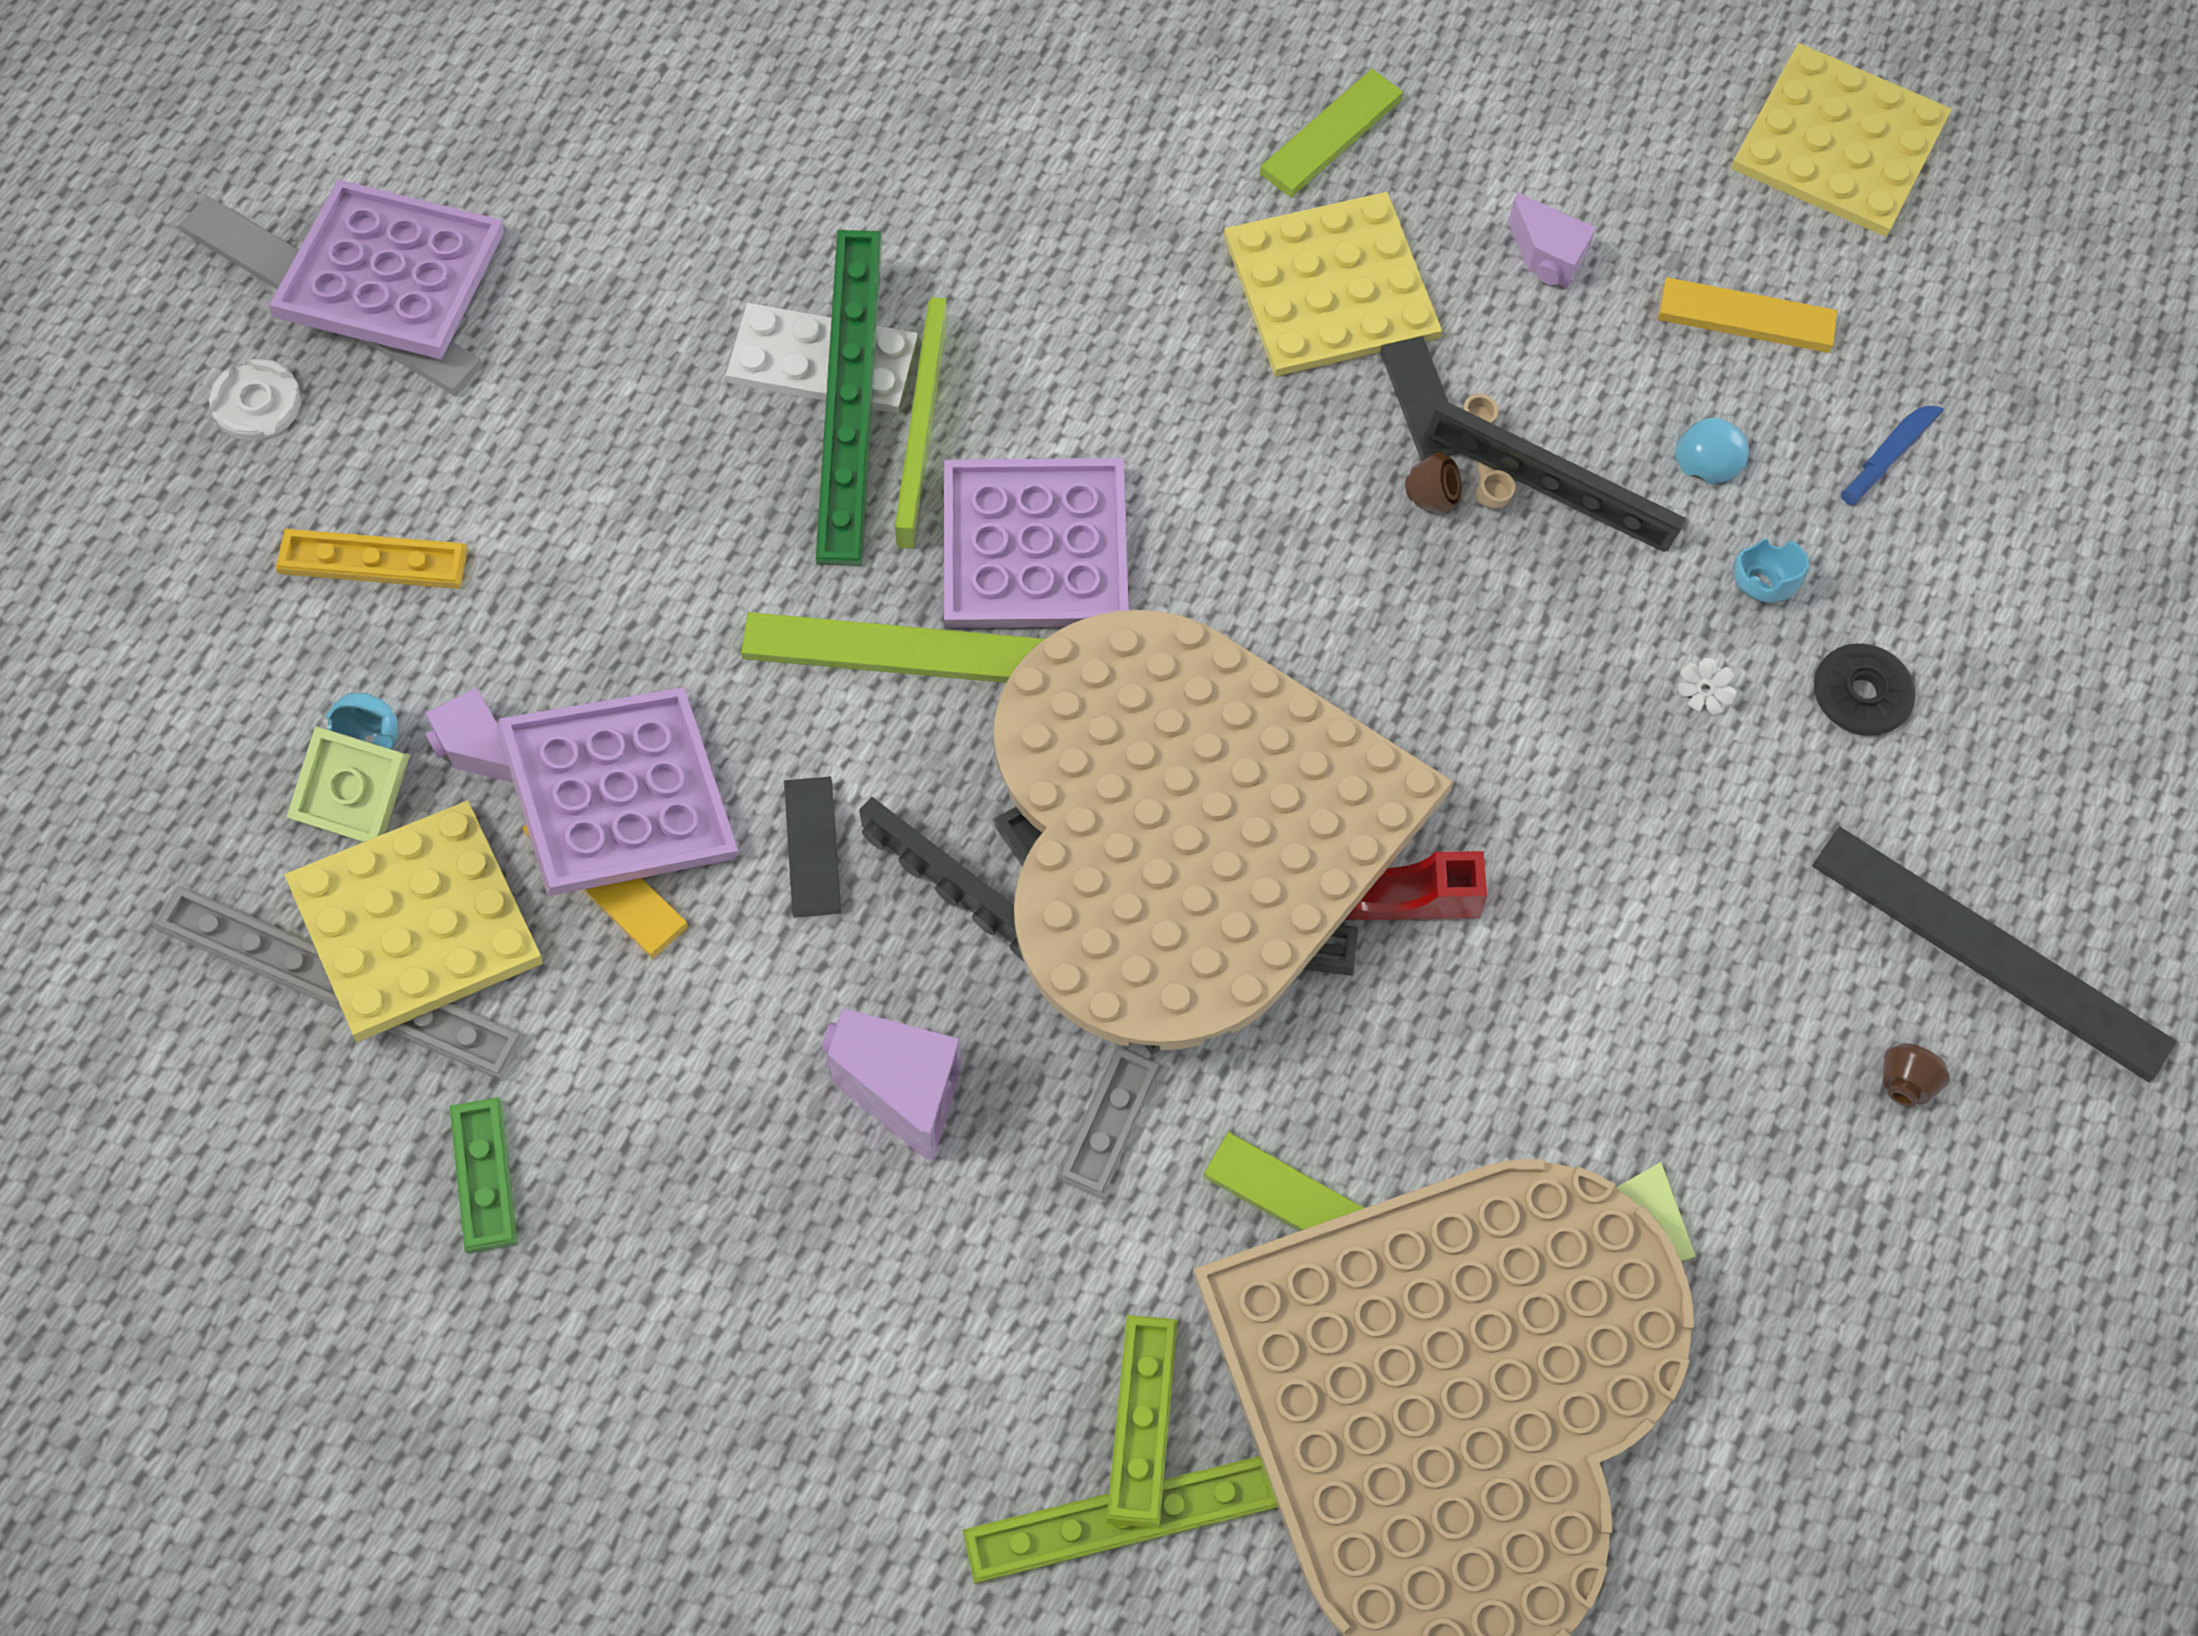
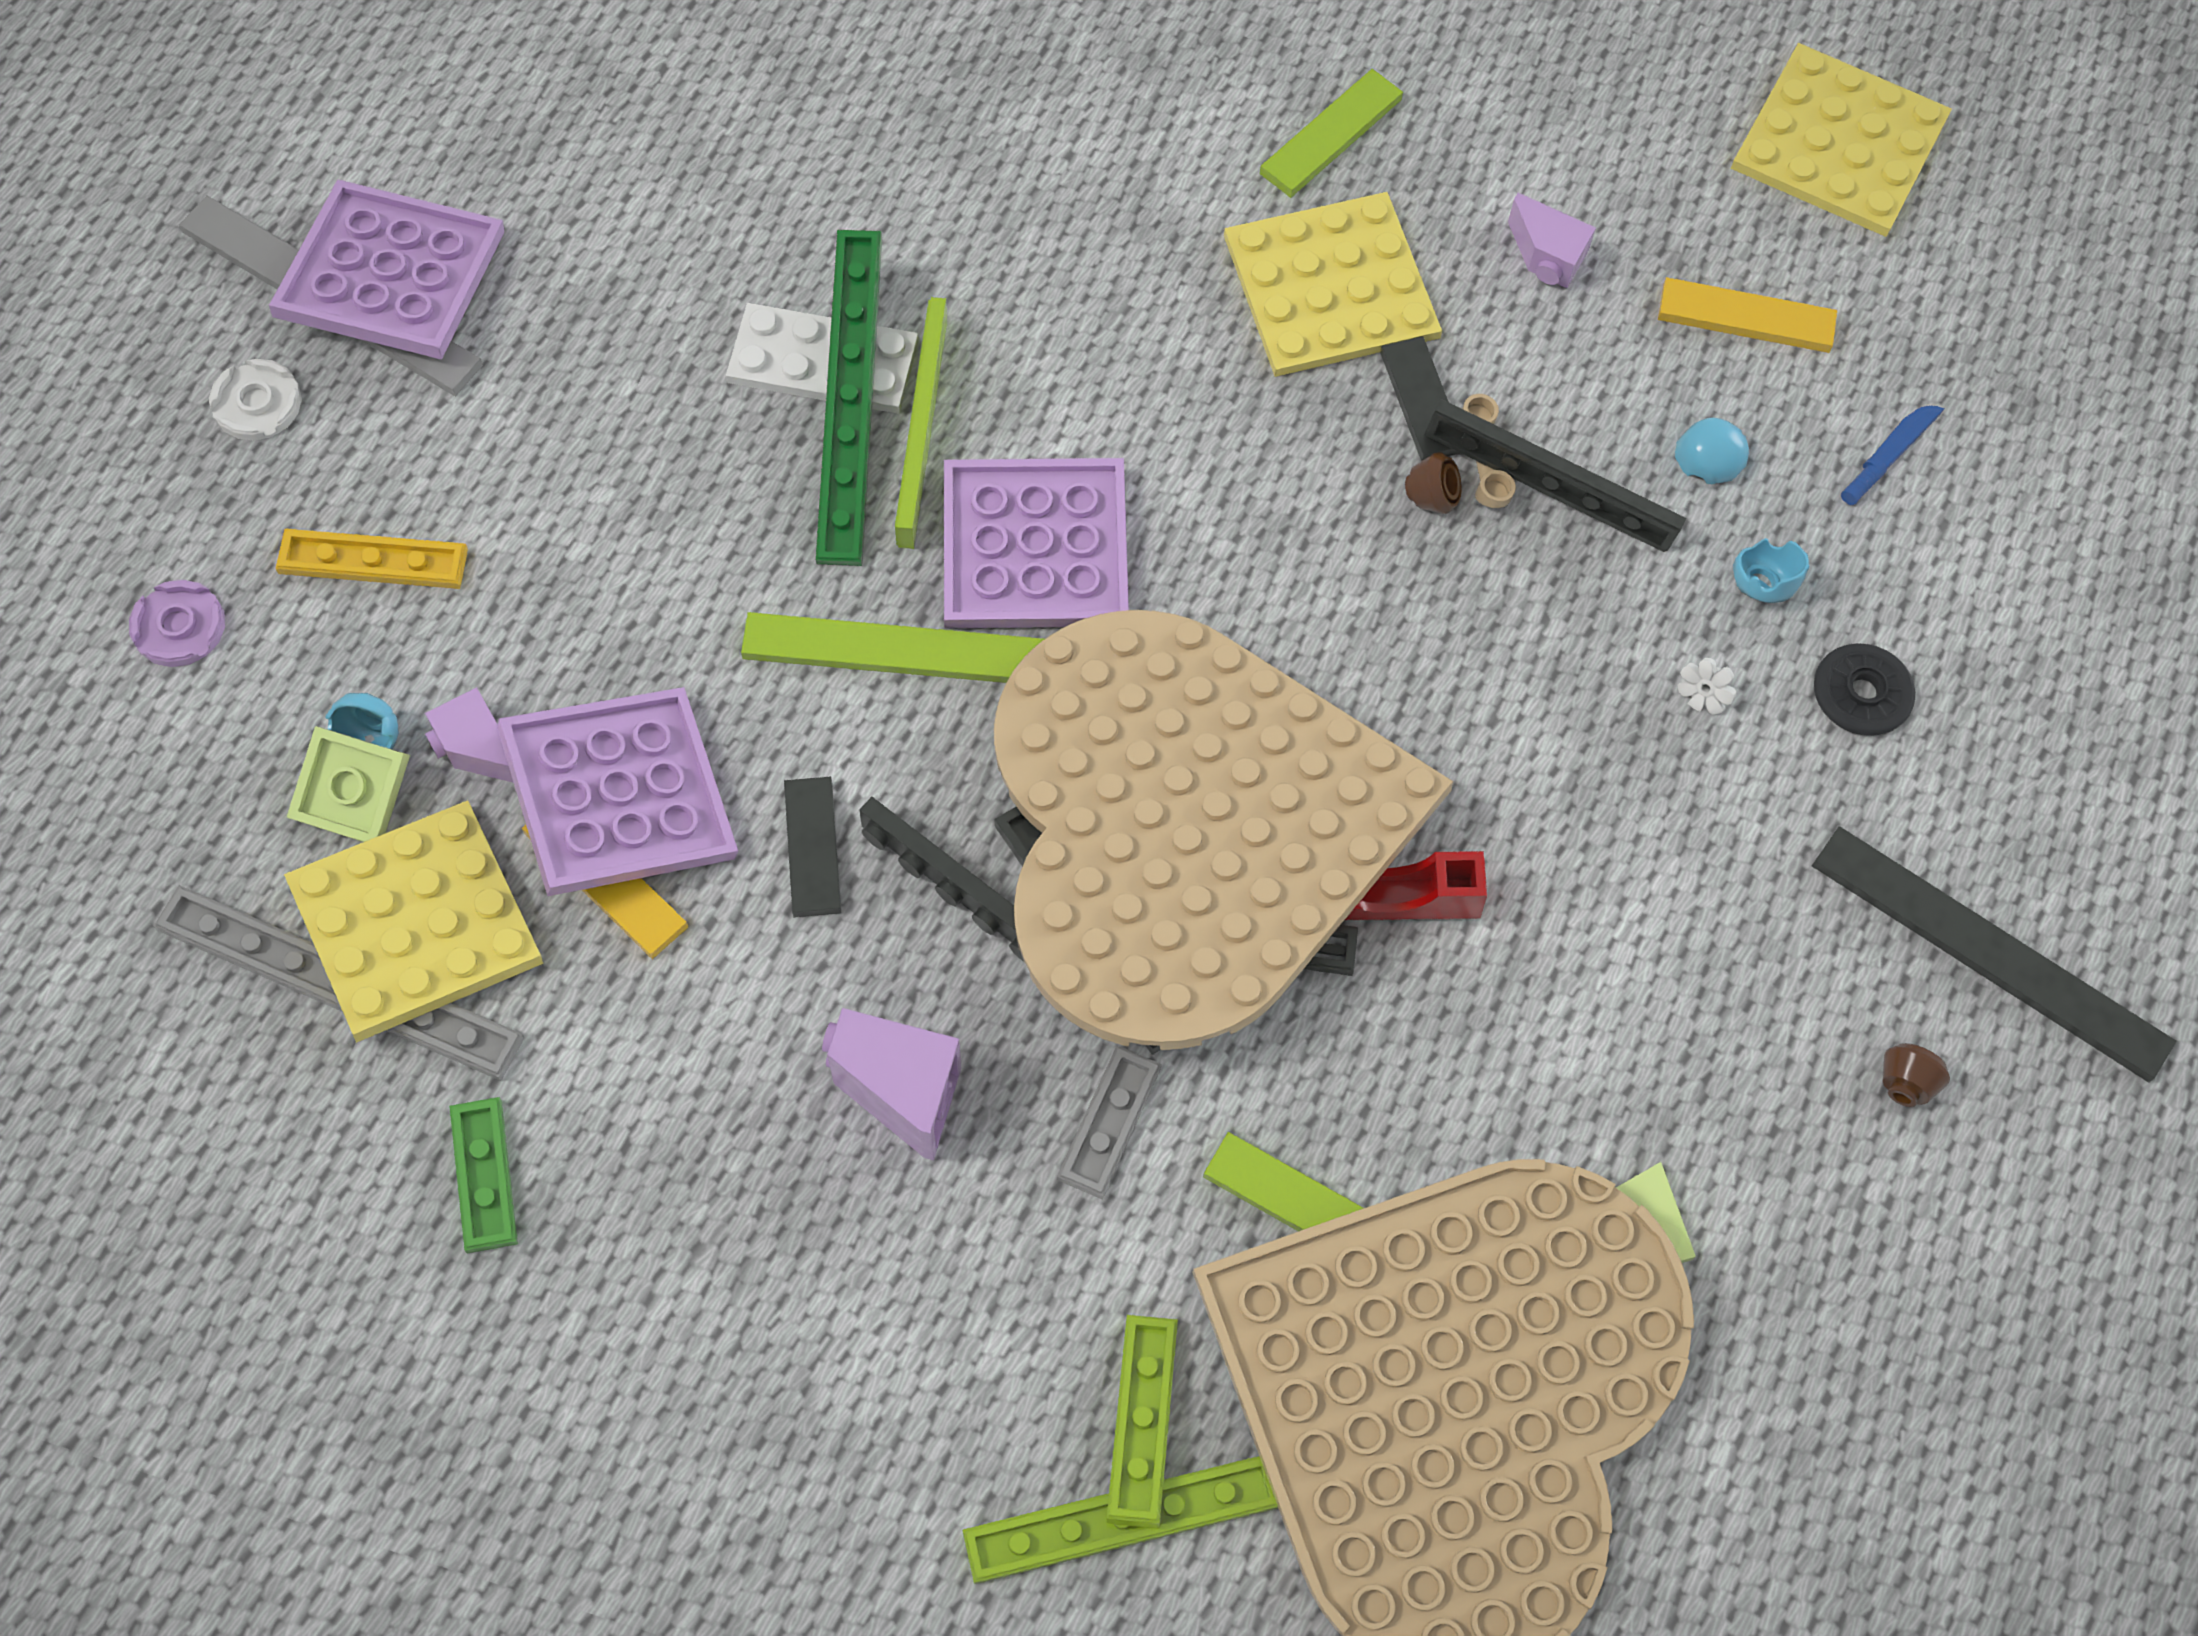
none -> lavender tile [129,580,225,667]

